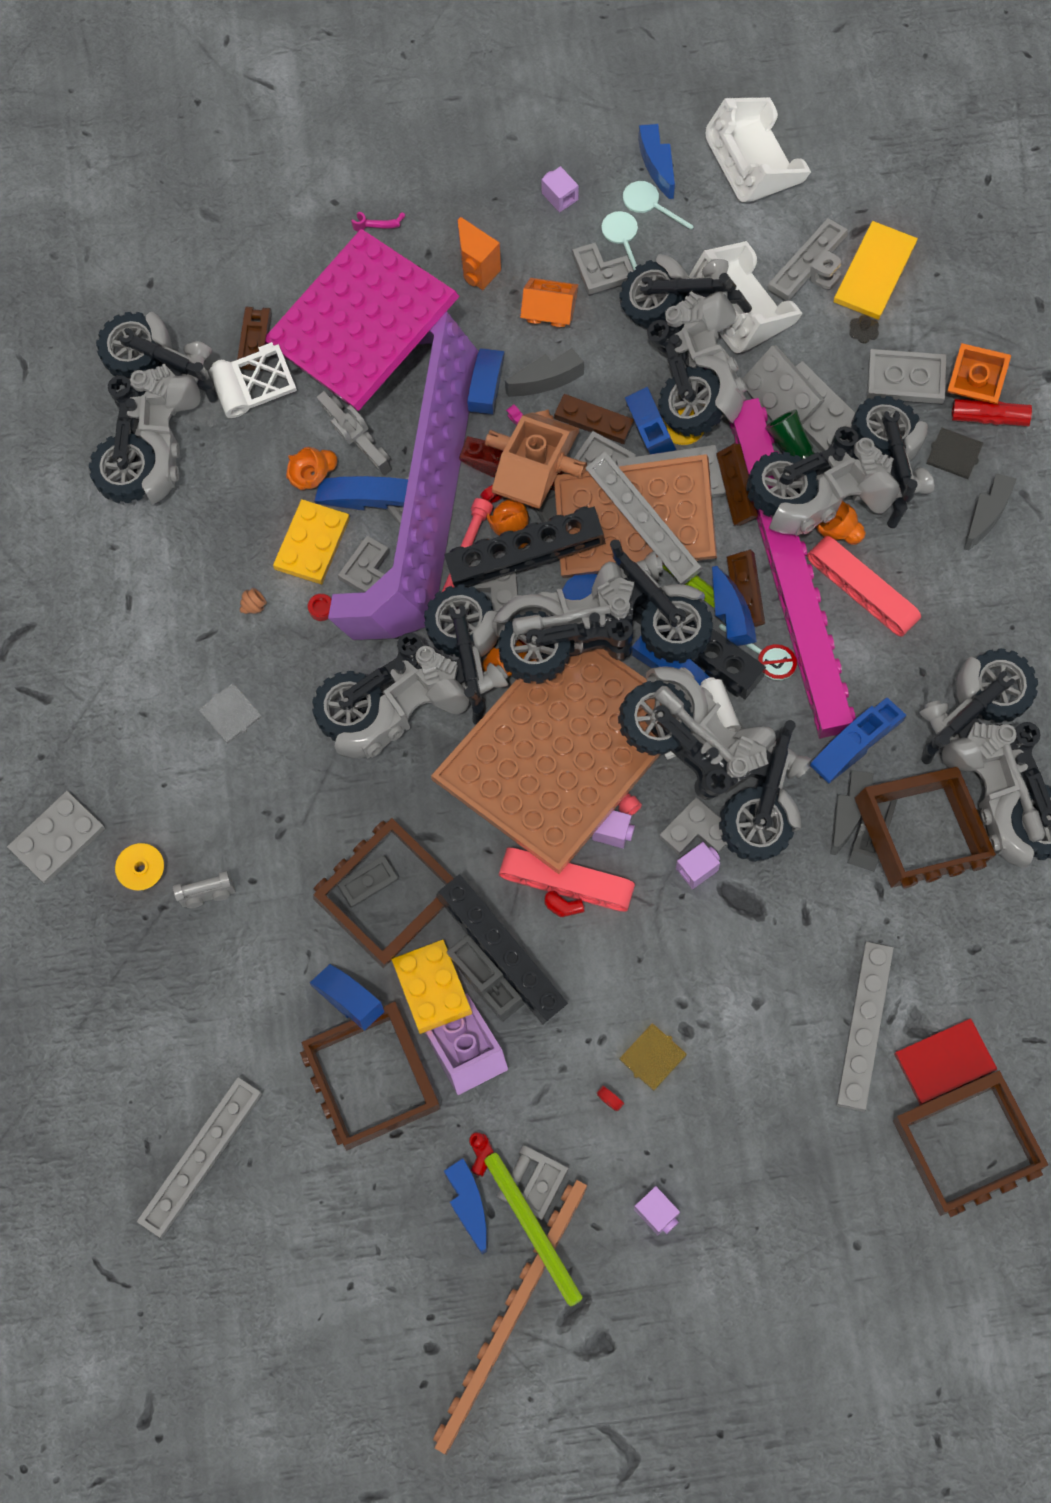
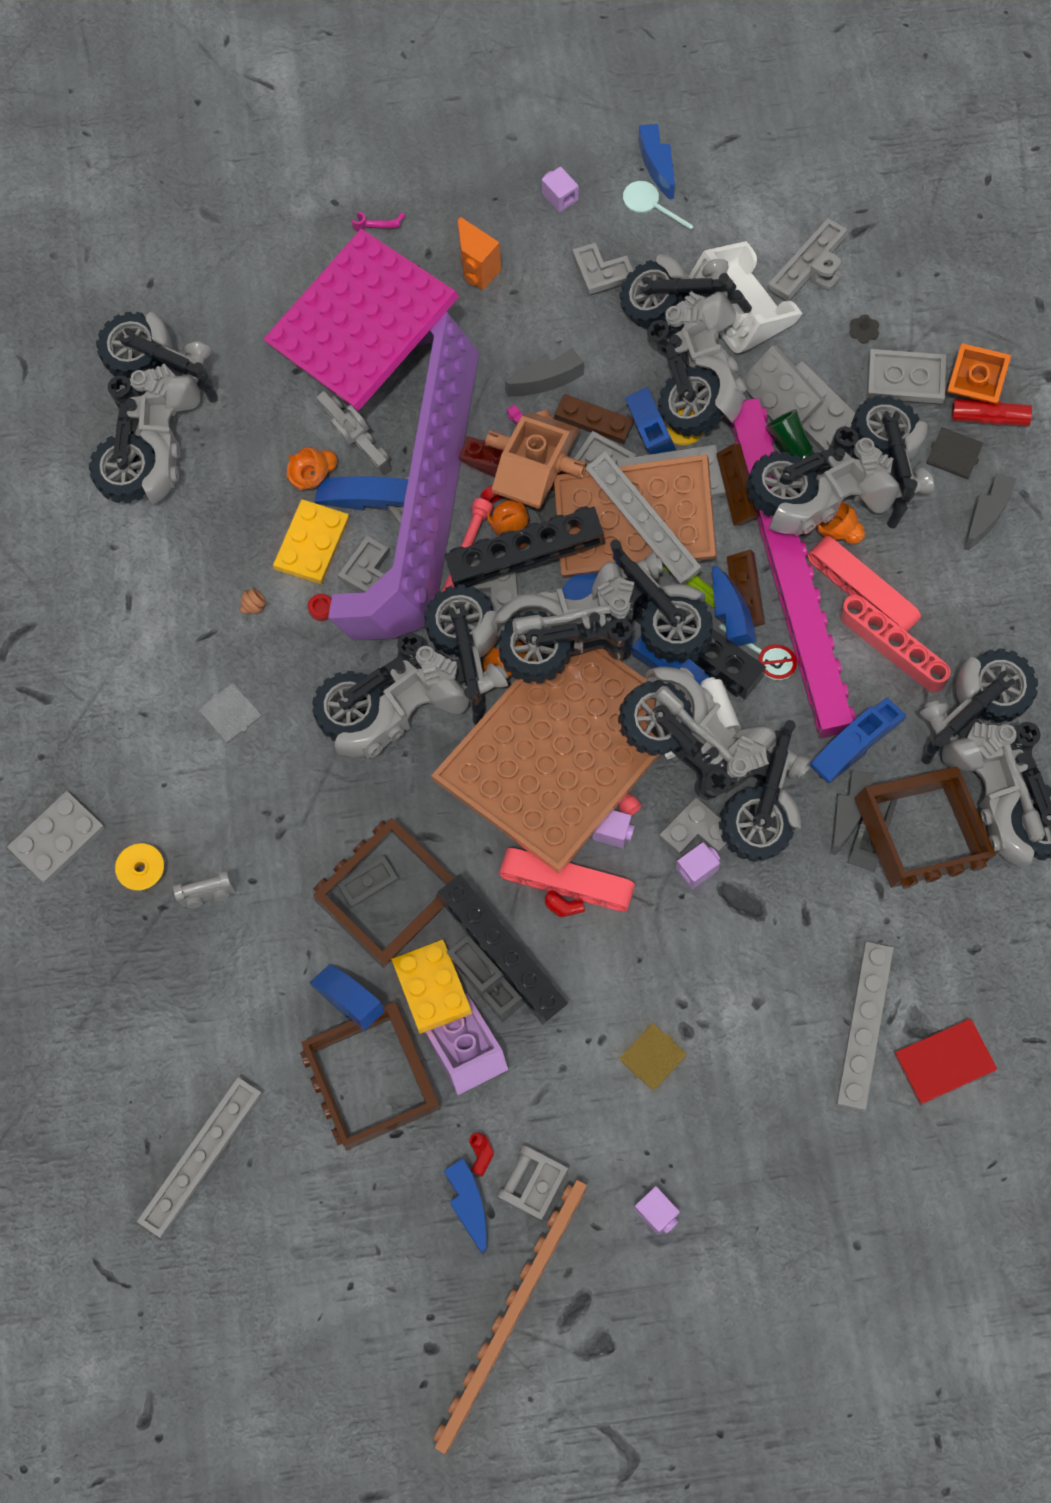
white piece [209,342,297,418] -> none
reddish brown plate [237,306,272,371] -> none
blue slope [467,348,505,414] -> none
lime axle [485,1153,582,1306] -> none
orange slope [520,278,579,327] -> none
red tile [596,1085,624,1111] -> none
light aqua piece [601,211,638,270] -> none
white windscreen [705,97,811,202] -> none
yellow tile [833,221,918,320] -> none
reddish brown window [893,1070,1049,1218] -> none
none -> coral beam [840,595,951,692]

